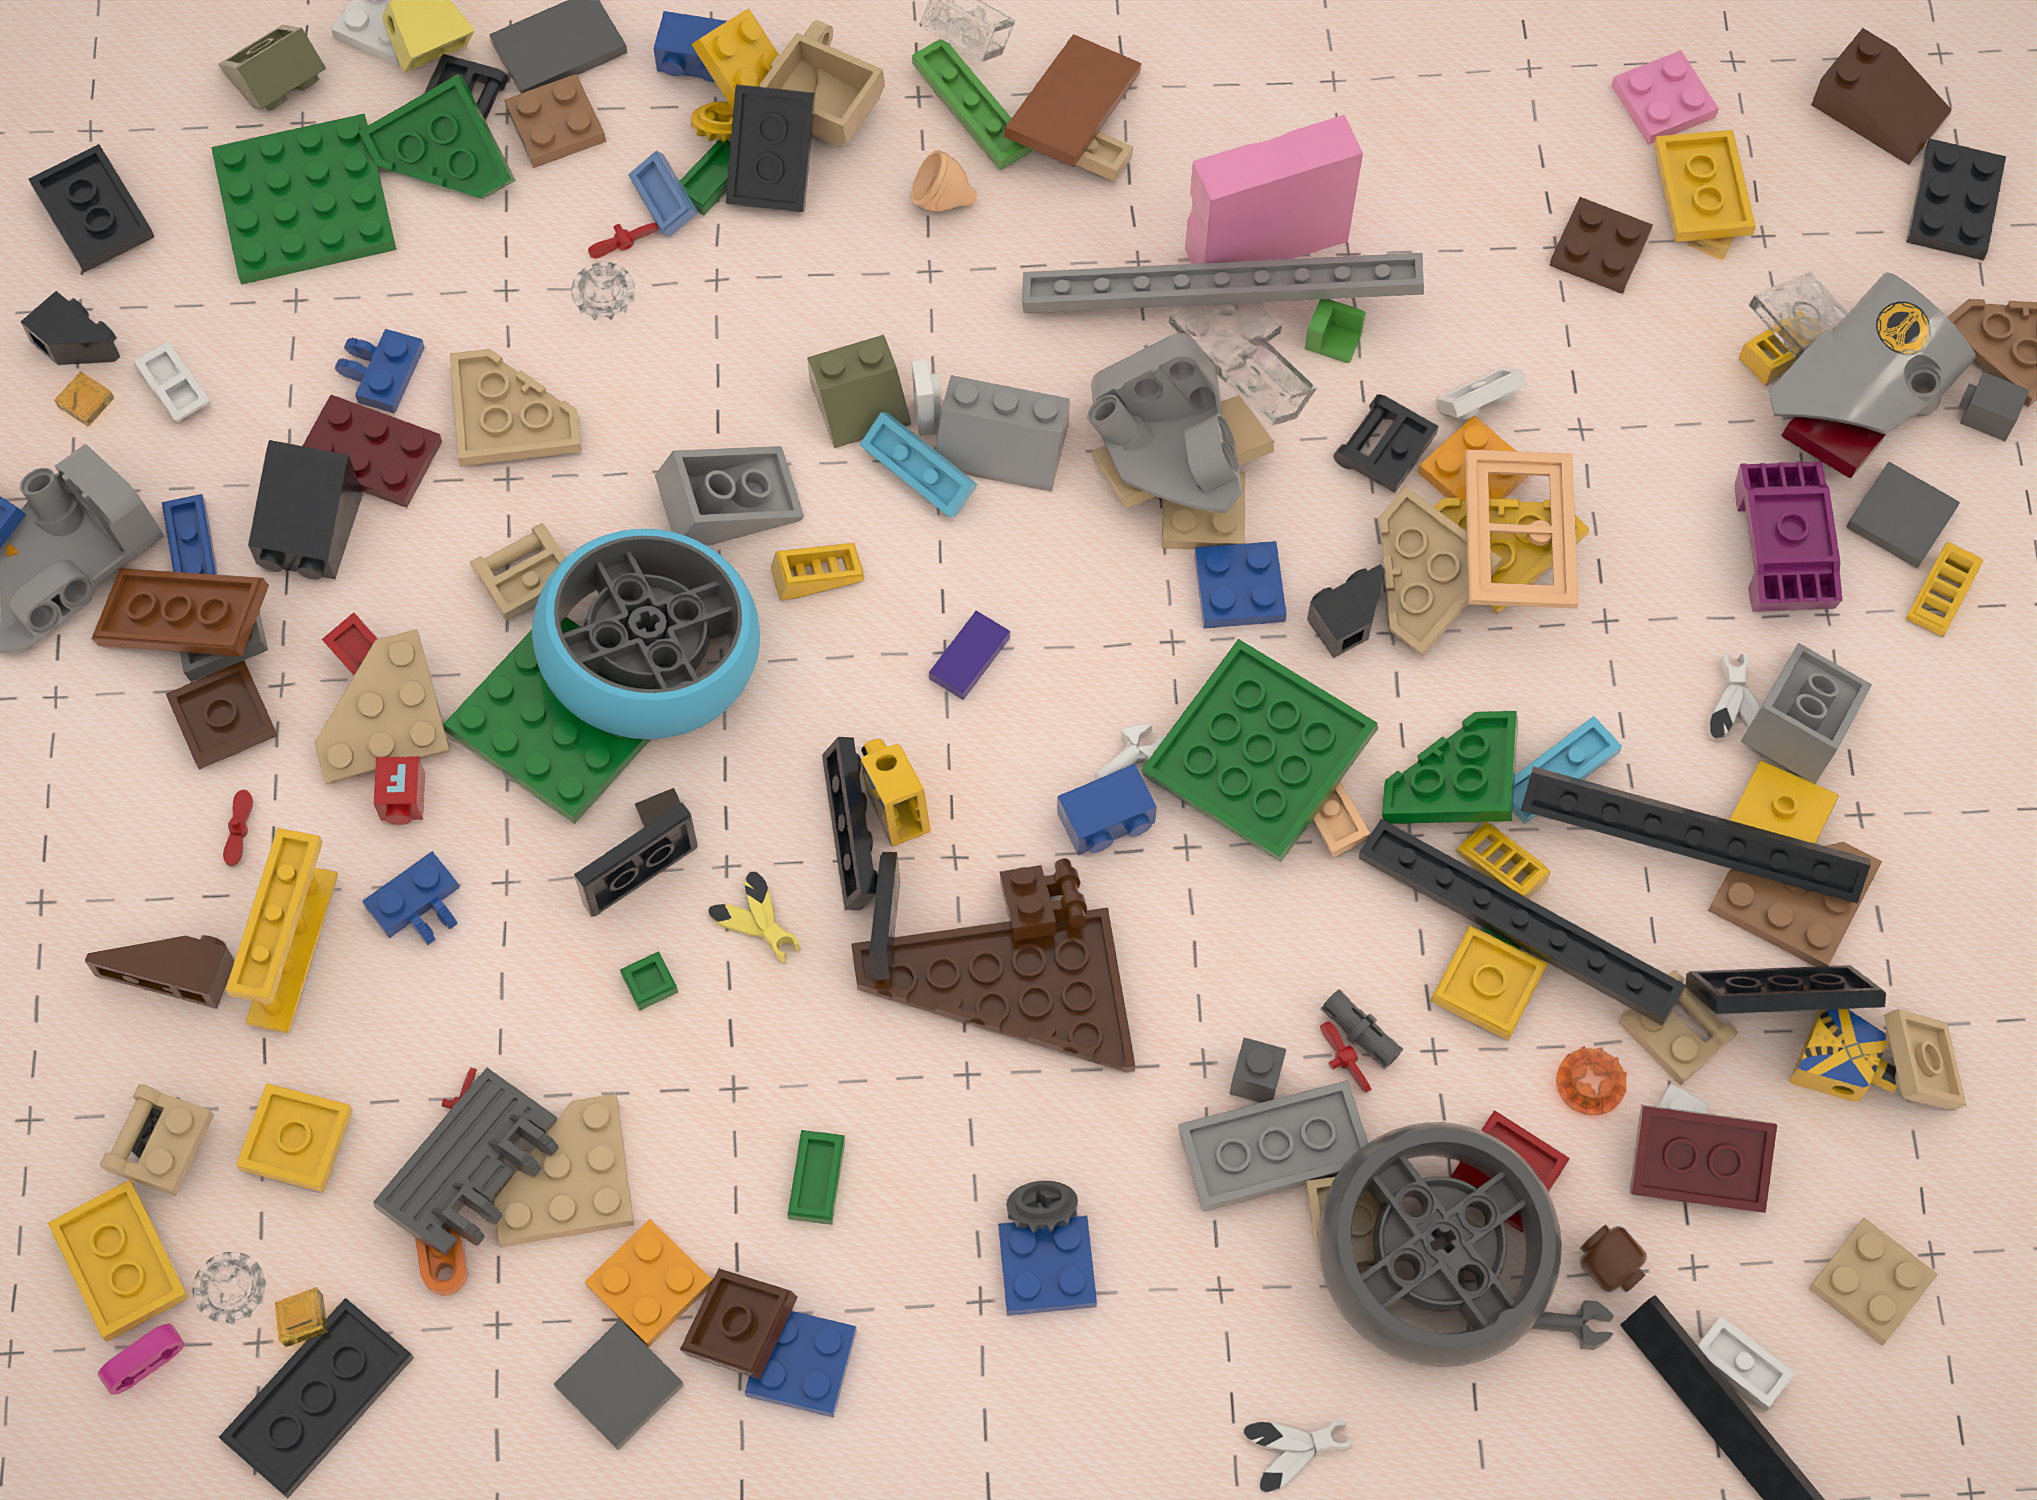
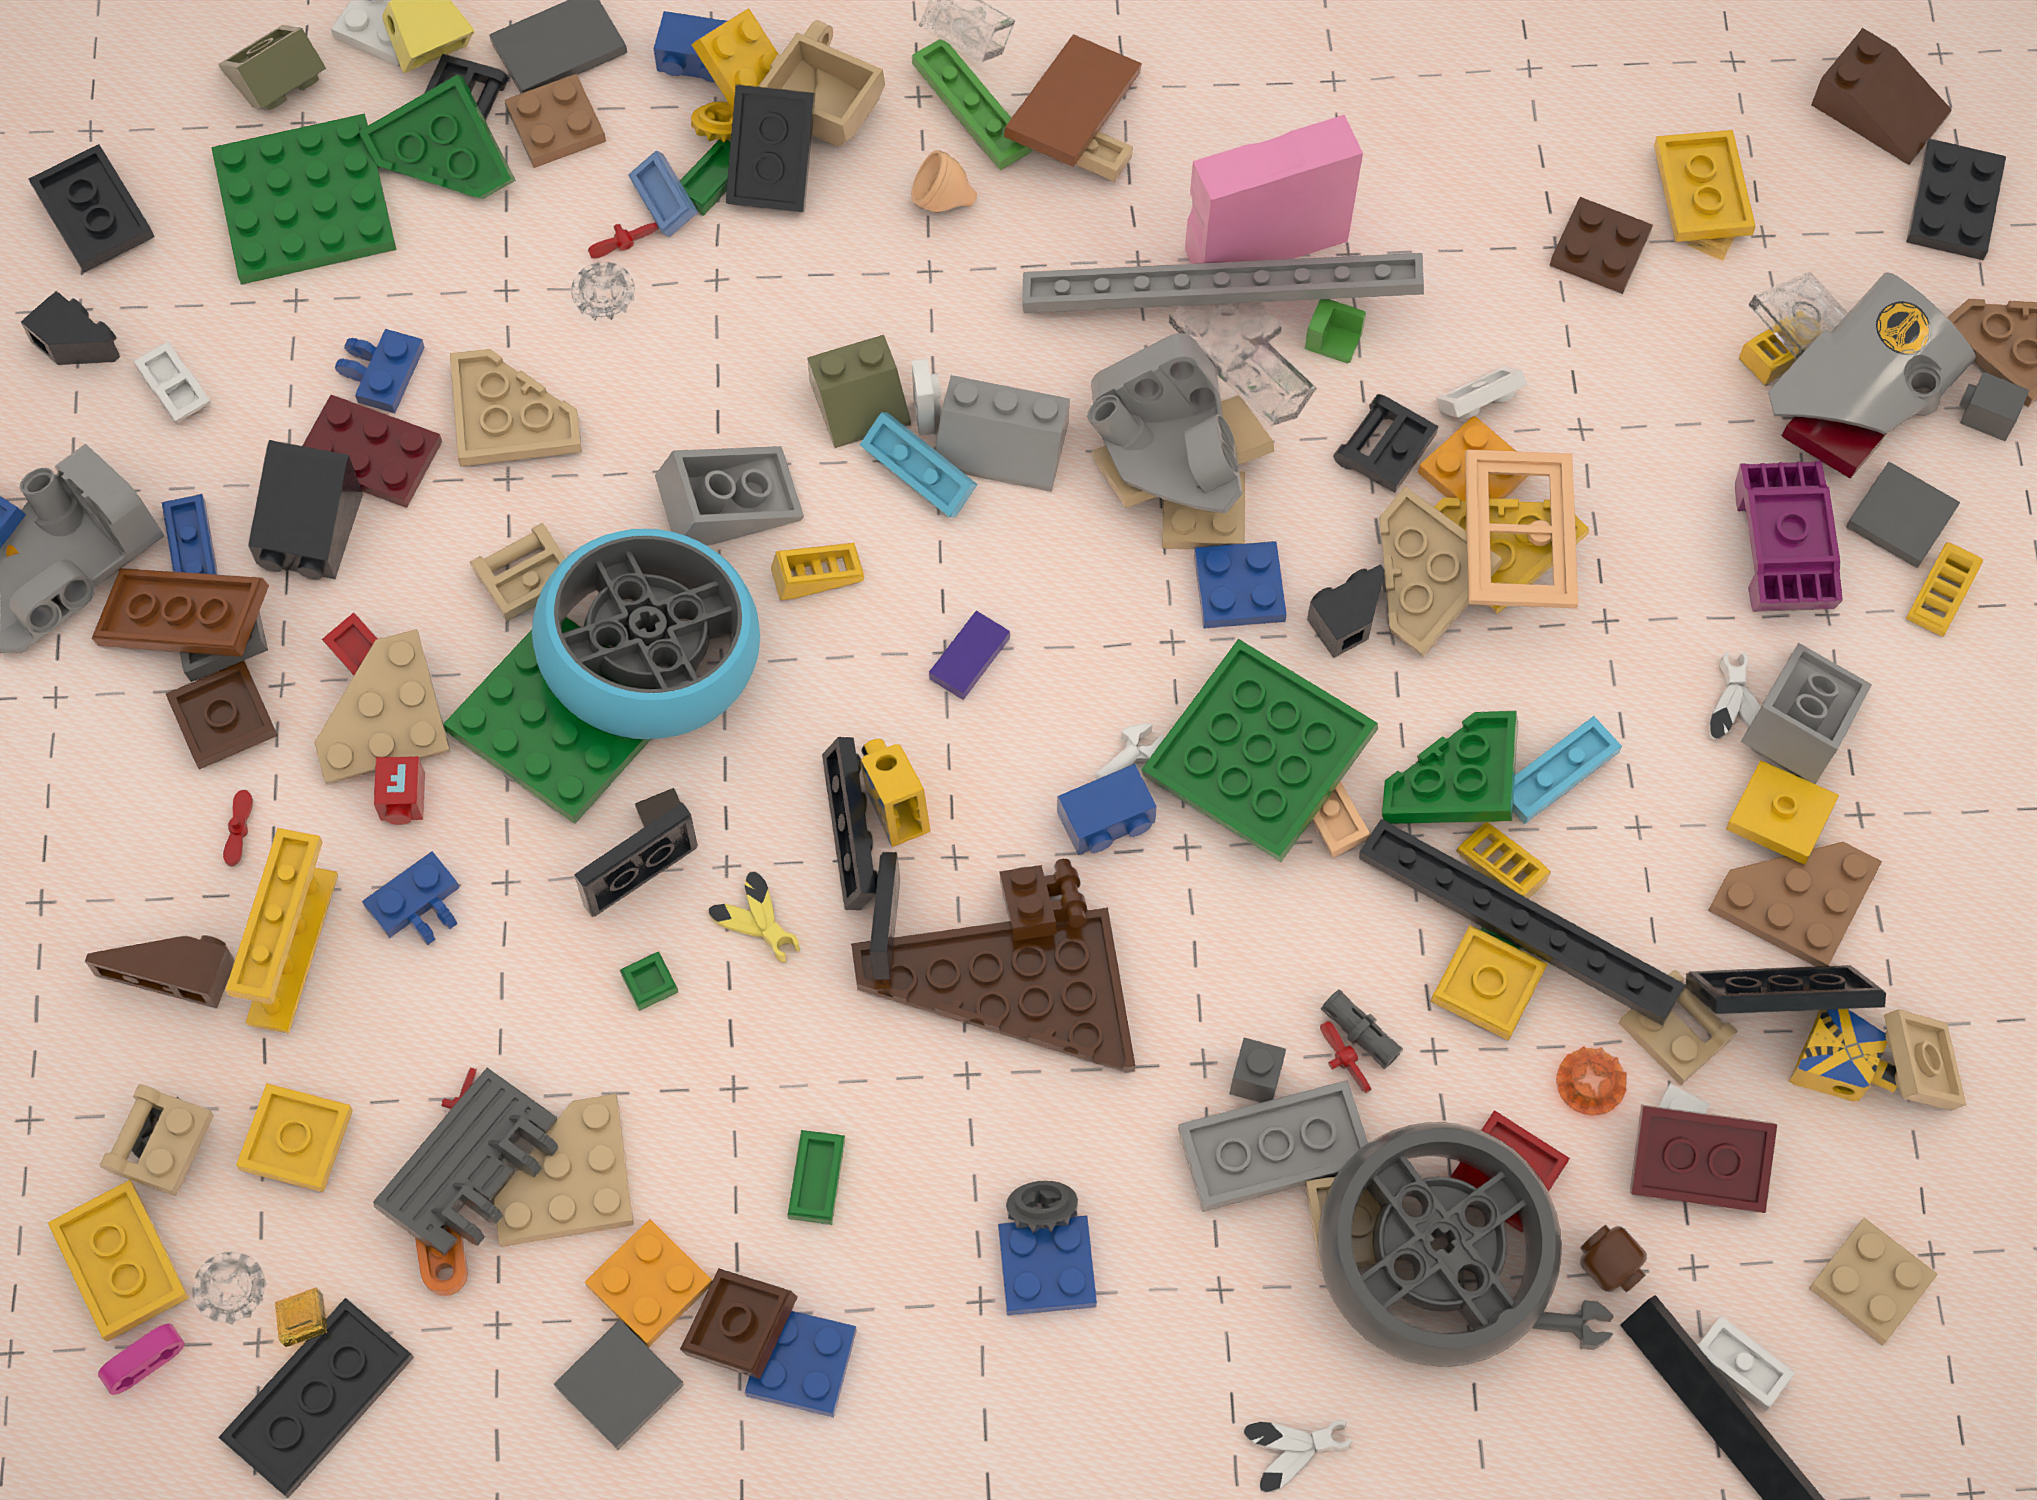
clear yellow tile [54,371,114,427] -> none
black plate [1521,766,1871,904] -> none
bright pink plate [1611,50,1719,145] -> none

